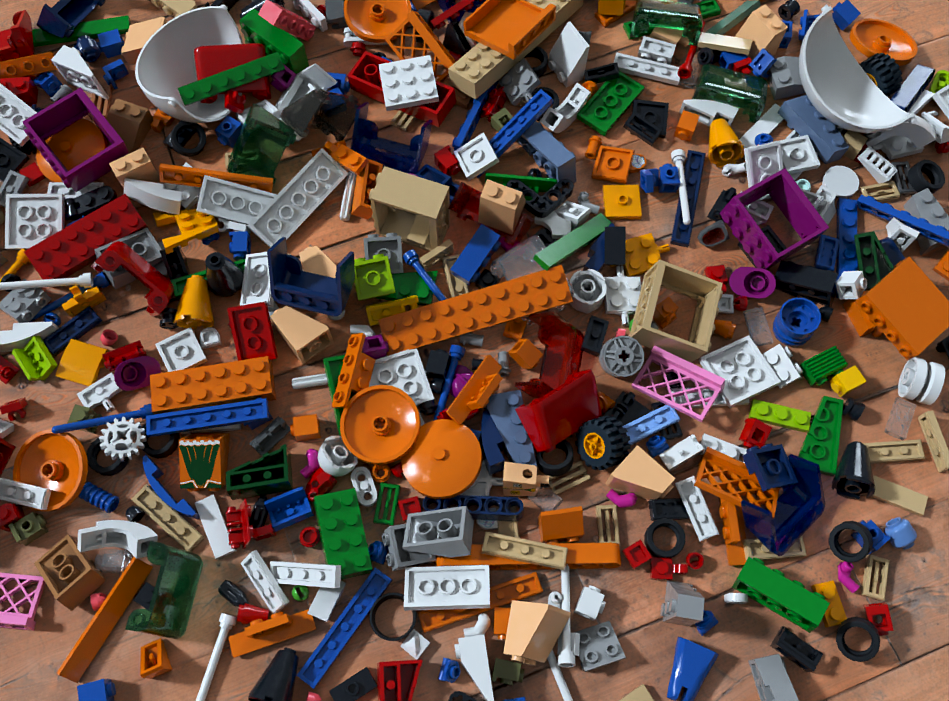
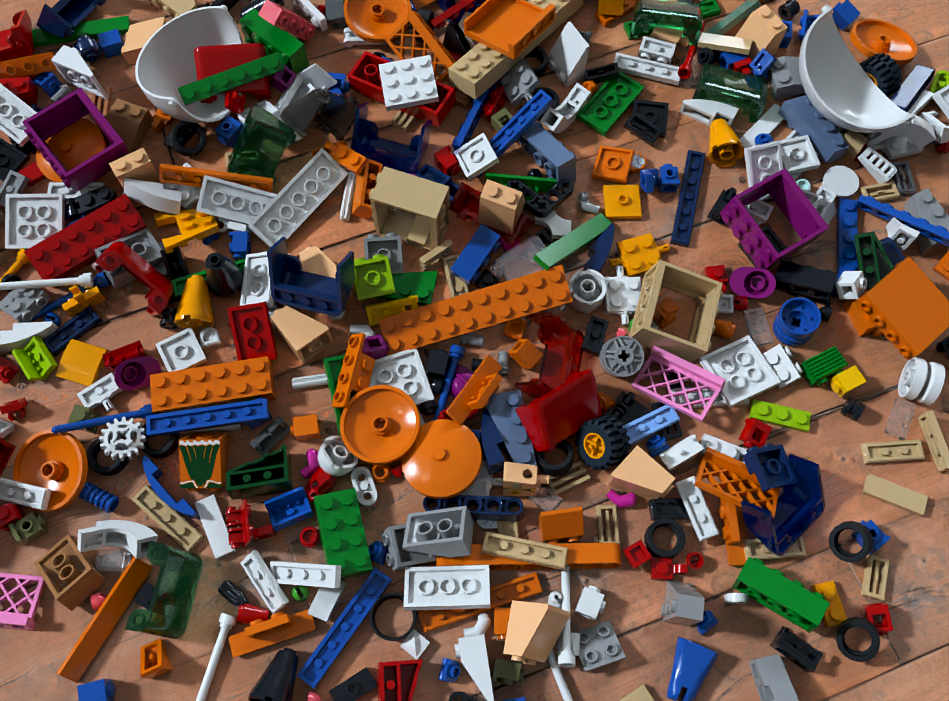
coral hinge [100,329,118,346] -> none
blue bracket [102,59,129,89] -> none
black hinge [126,506,145,523] -> none
black piece [249,495,268,529] -> none
red plate [350,42,367,57] -> none
green tile [373,483,401,526] -> none
red tile [398,496,422,522] -> none
blue piece [403,249,447,301] -> none
white slope [555,200,591,231] -> none
orange pin [585,136,602,159] -> none
black hinge [604,227,626,266] -> none
white piece [671,149,691,225] -> none
orange brick [674,110,700,142] -> none
rock [697,220,730,247] -> none
white arm [722,162,746,176] -> none
green wing [793,396,844,476] -> none
blue plate [814,235,840,271] -> none
black cone [832,441,875,499] -> none
dark pink arm [838,561,860,593] -> none
medium blue head [884,517,917,550] -> none
black tyre [908,159,945,194] -> none

